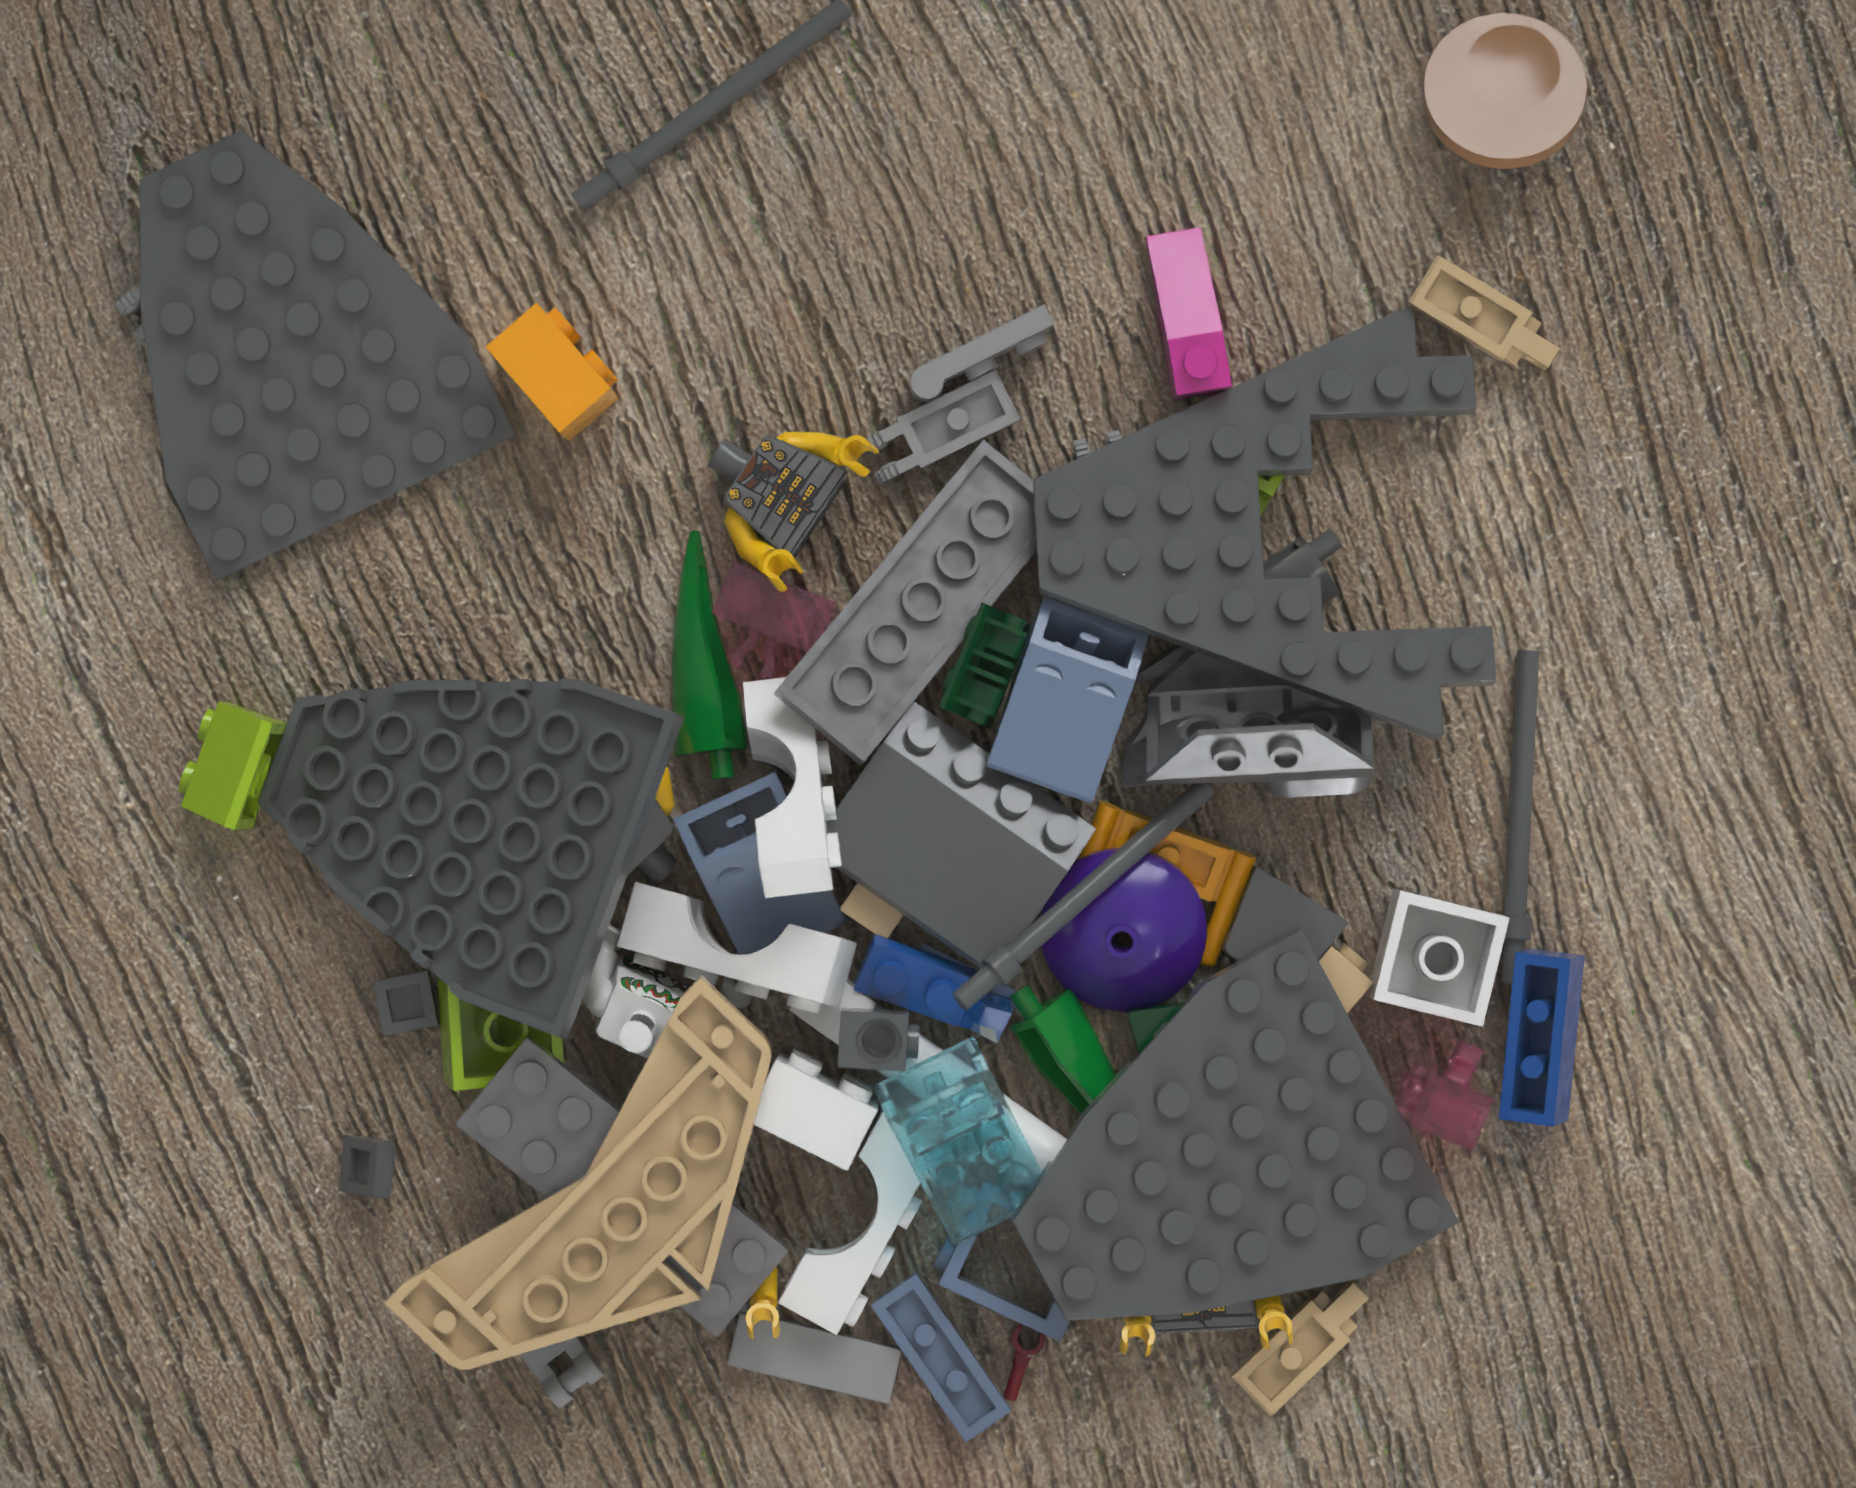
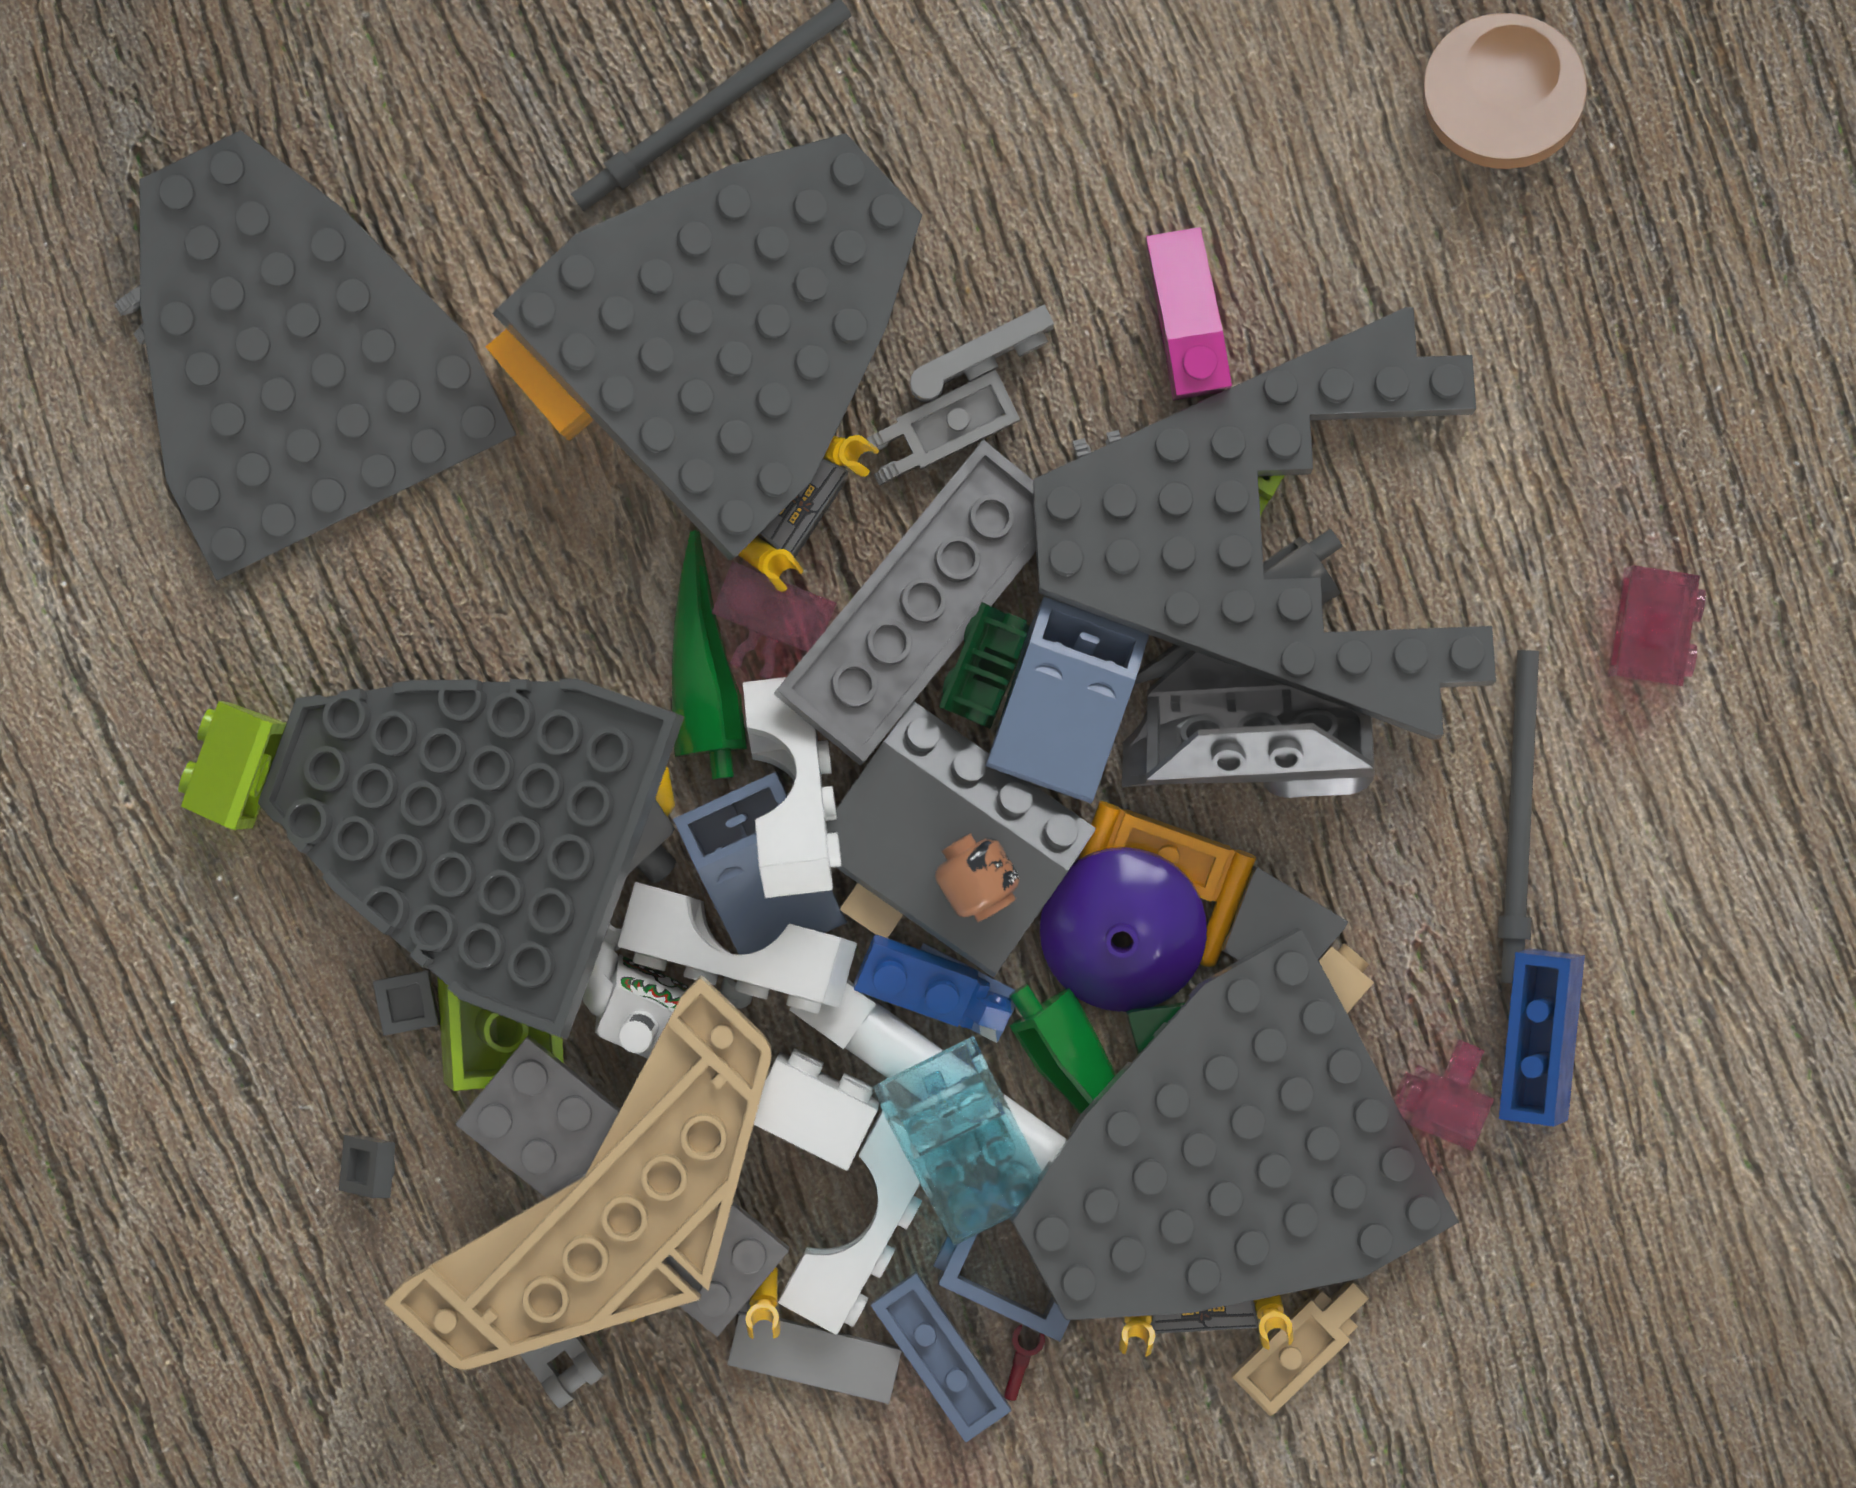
dark grey brick [838,1007,920,1071] -> none
dark grey bar [952,783,1215,1011] -> none
white brick [1366,889,1510,1027] -> none
tan hinge [1407,255,1560,371] -> none
none -> dark grey wing [492,133,922,561]
none -> nougat head [935,834,1020,922]
none -> clear pink brick [1607,565,1706,687]

